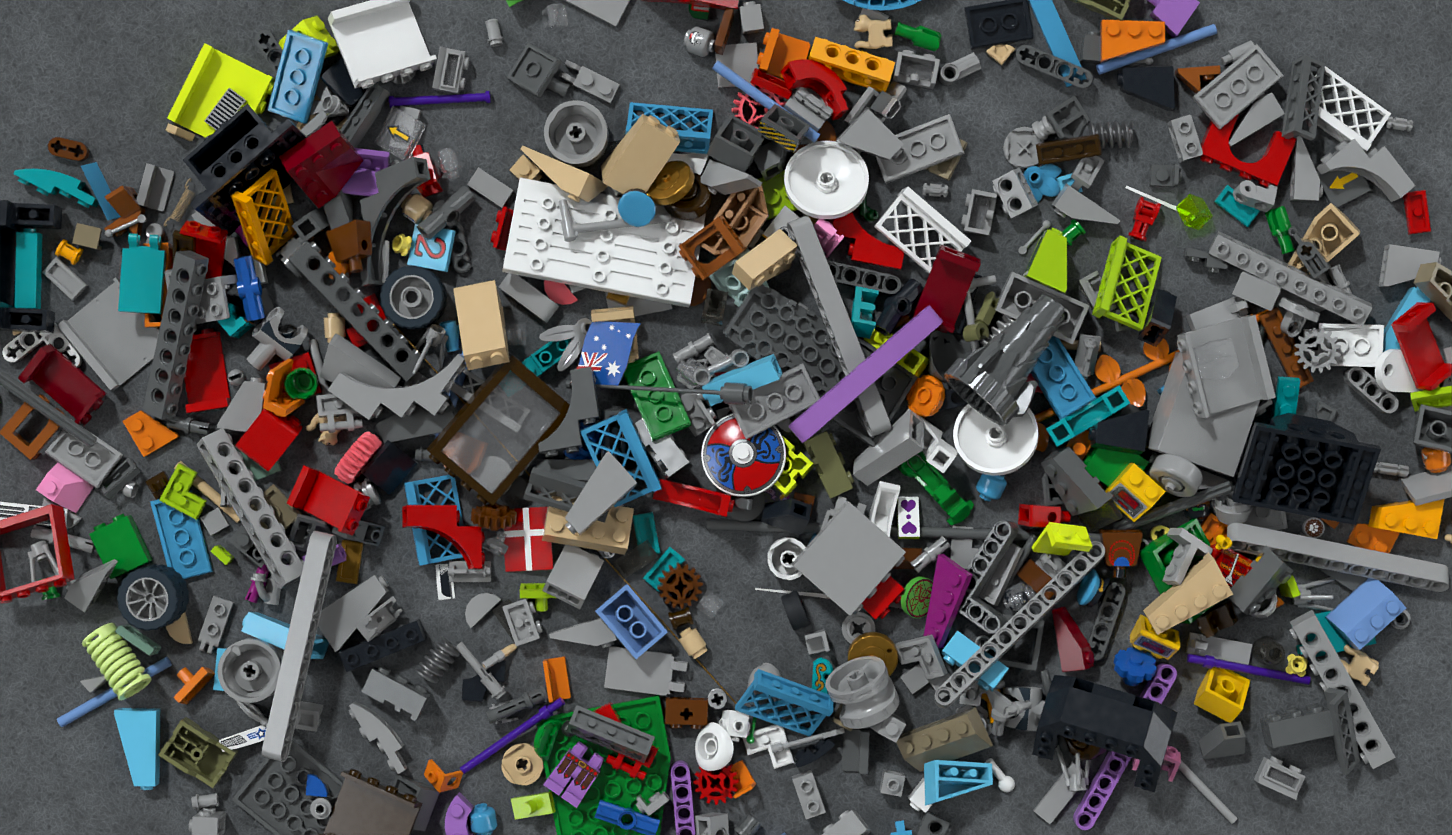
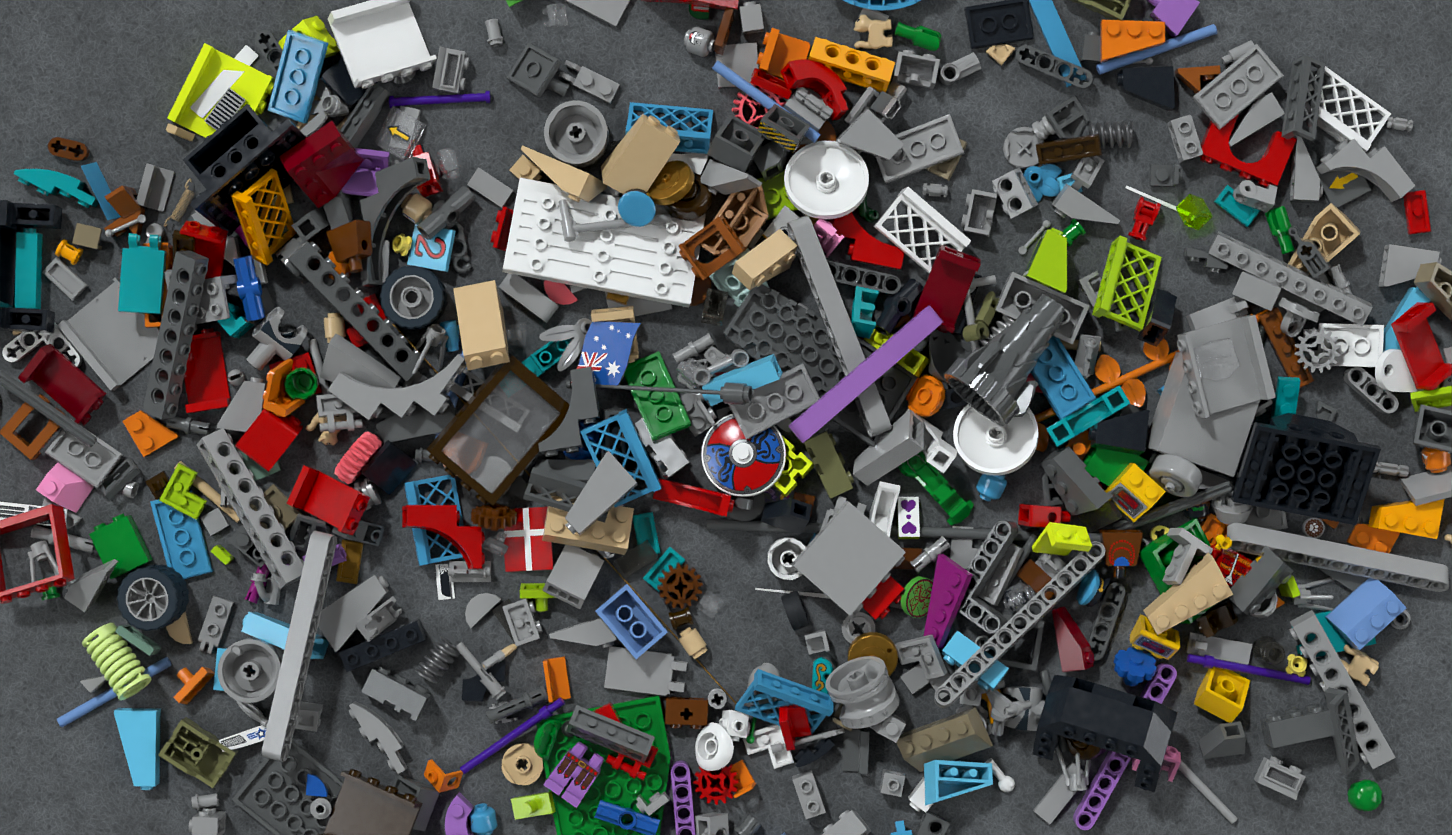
none -> white sticker [190,45,258,118]
none -> red panel [779,705,811,751]
none -> green hair [1348,779,1382,811]

